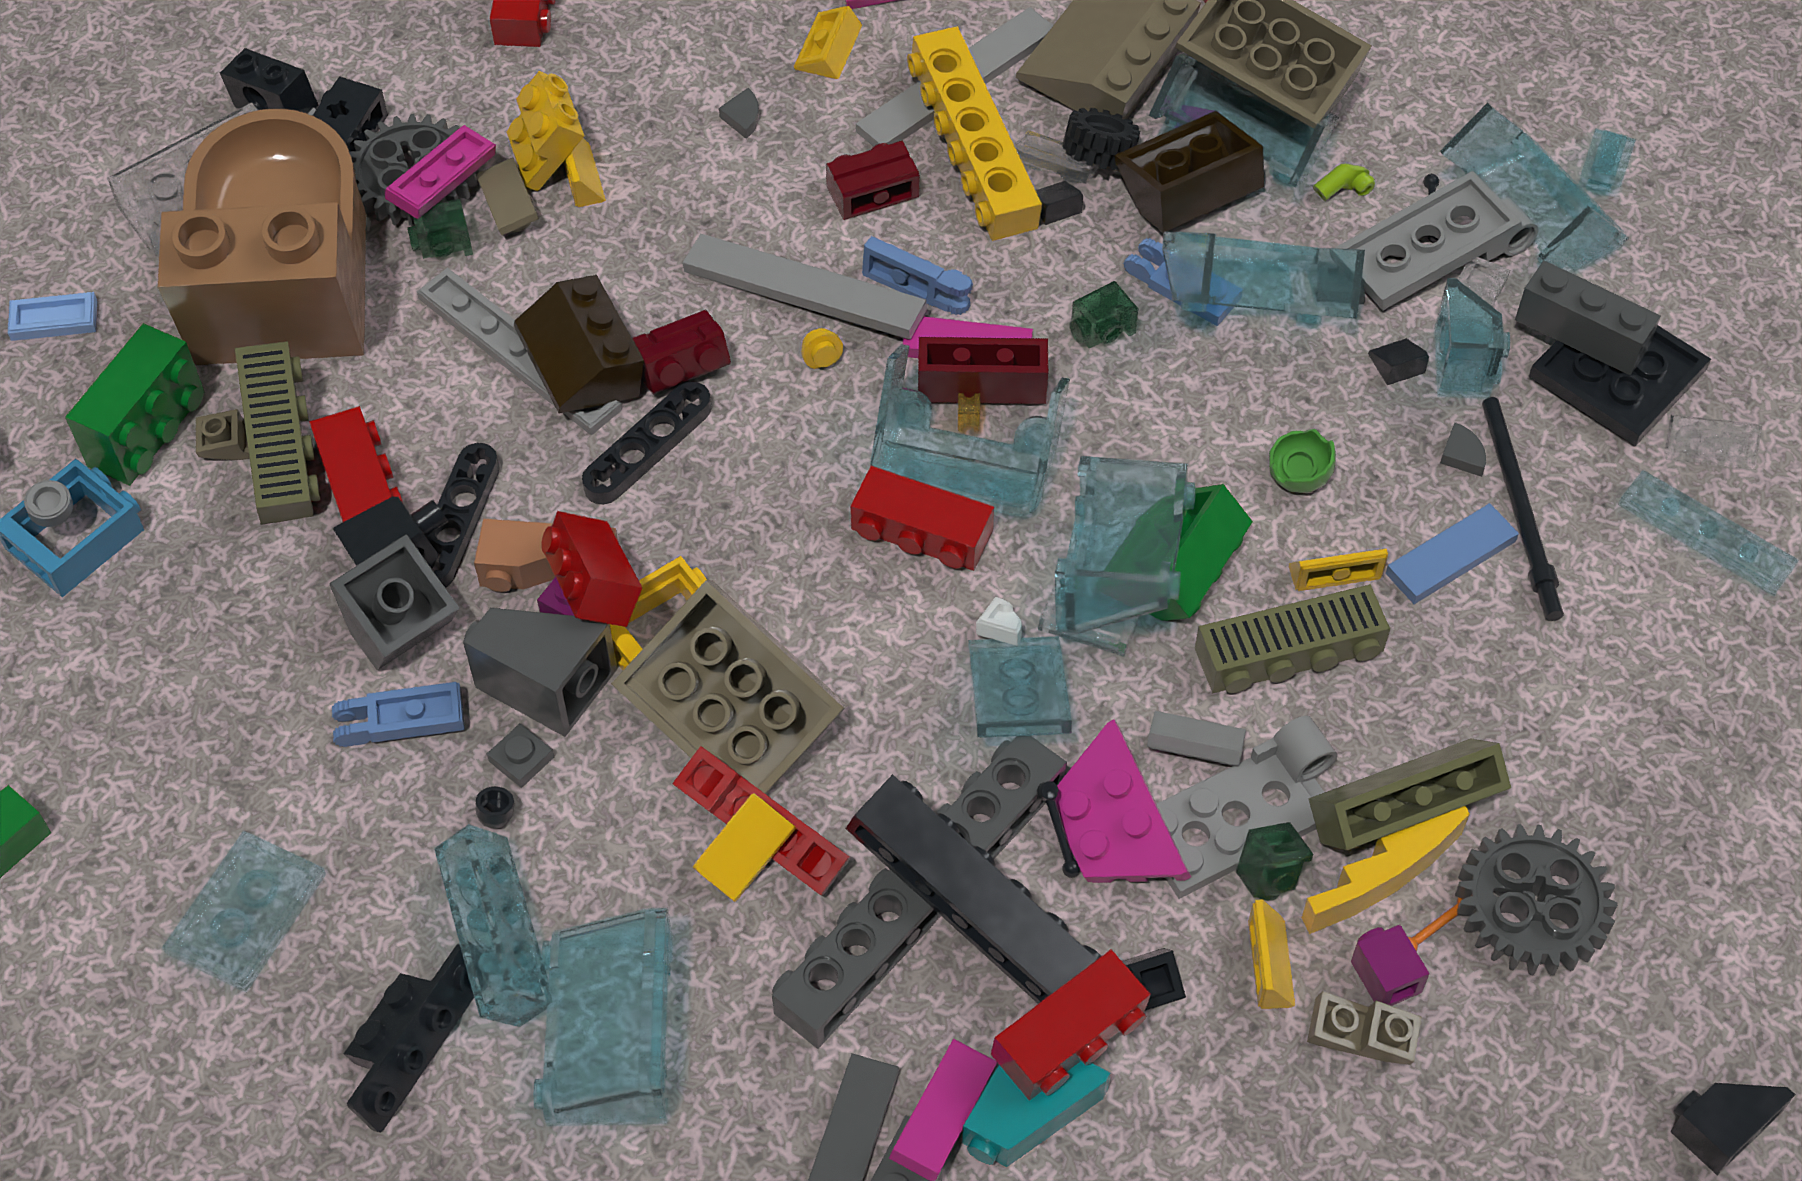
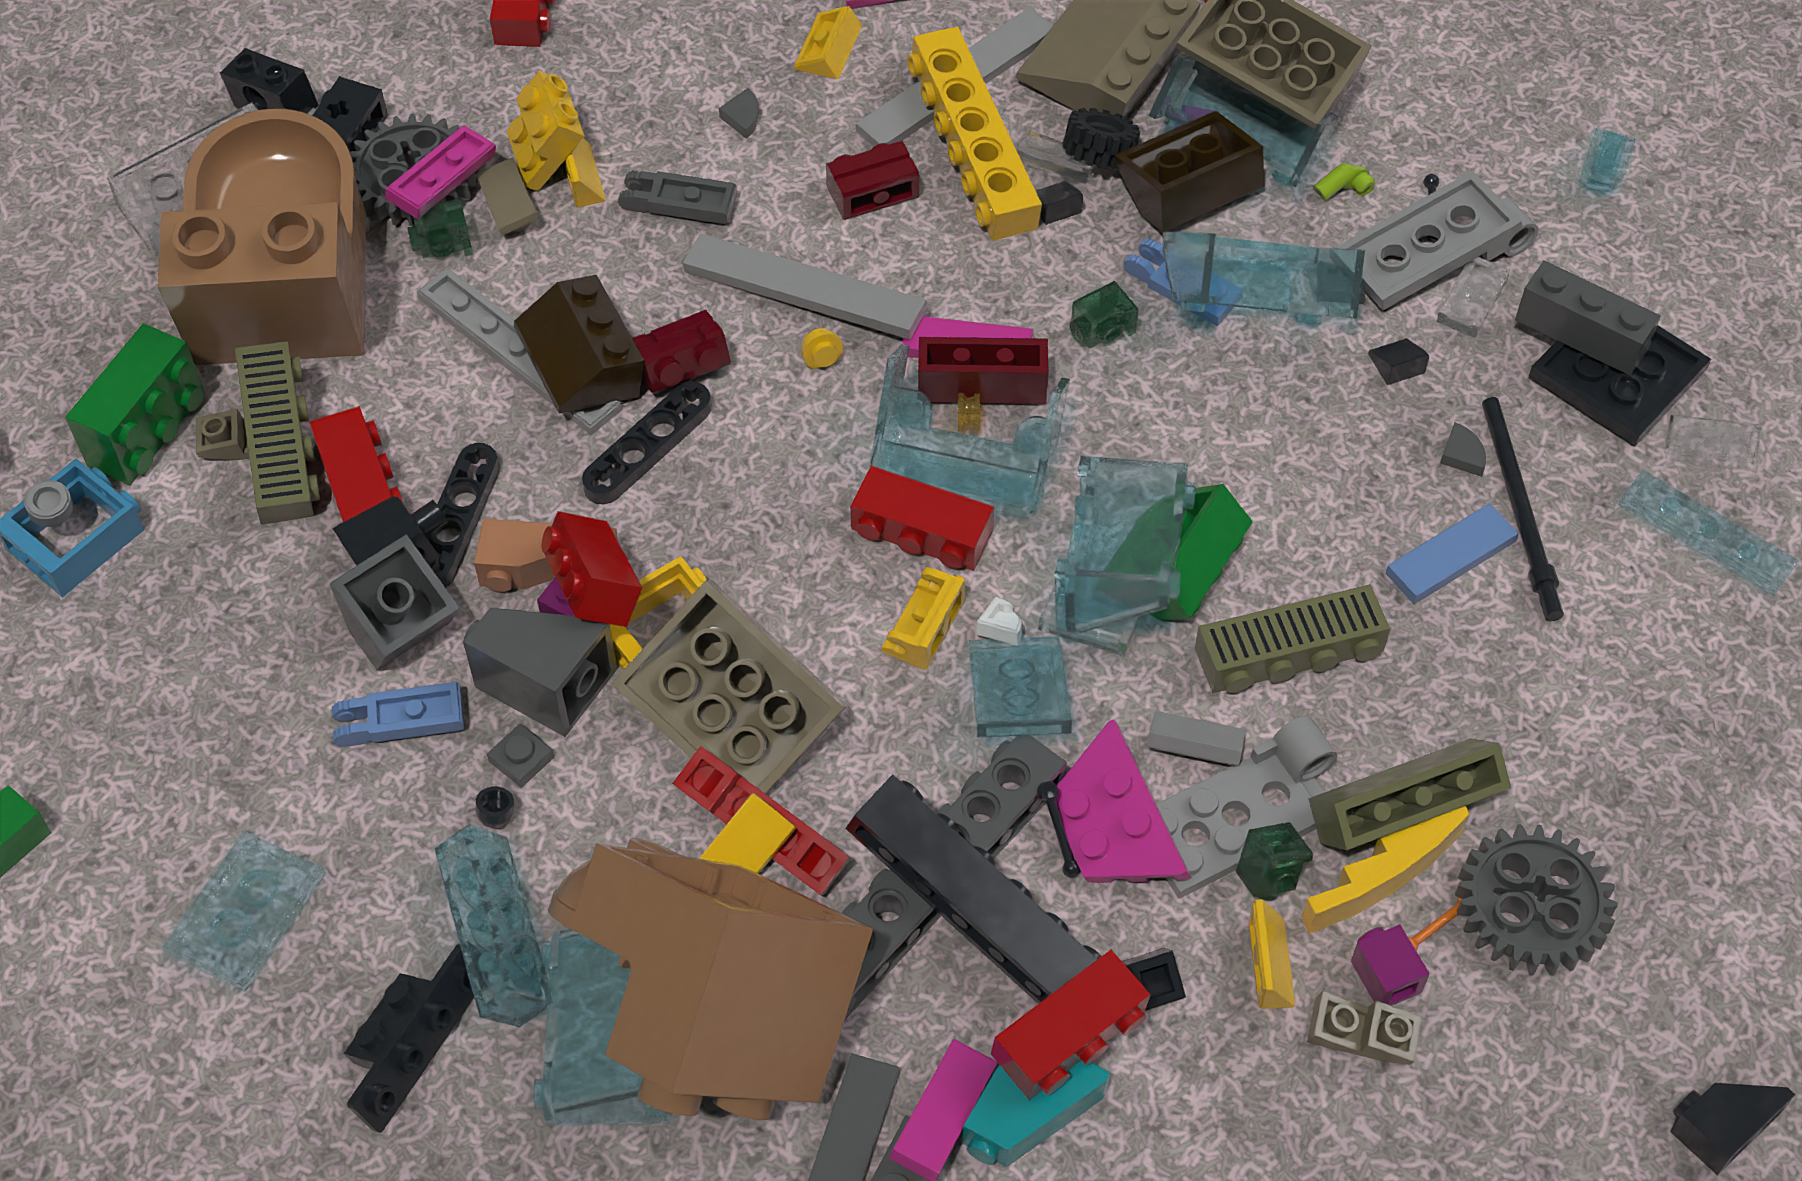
light blue tile [8,292,97,341] -> none
medium blue hinge [862,236,973,315] -> none
bright green hair [1269,429,1336,493] -> none
yellow slope [1288,548,1388,591] -> none
clear light blue slope [1434,278,1510,399] -> none
clear light blue windscreen [1440,102,1630,273] -> none
none -> medium nougat piece [548,838,873,1120]
none -> dark grey hinge [617,170,737,225]
none -> yellow hinge [882,567,966,670]

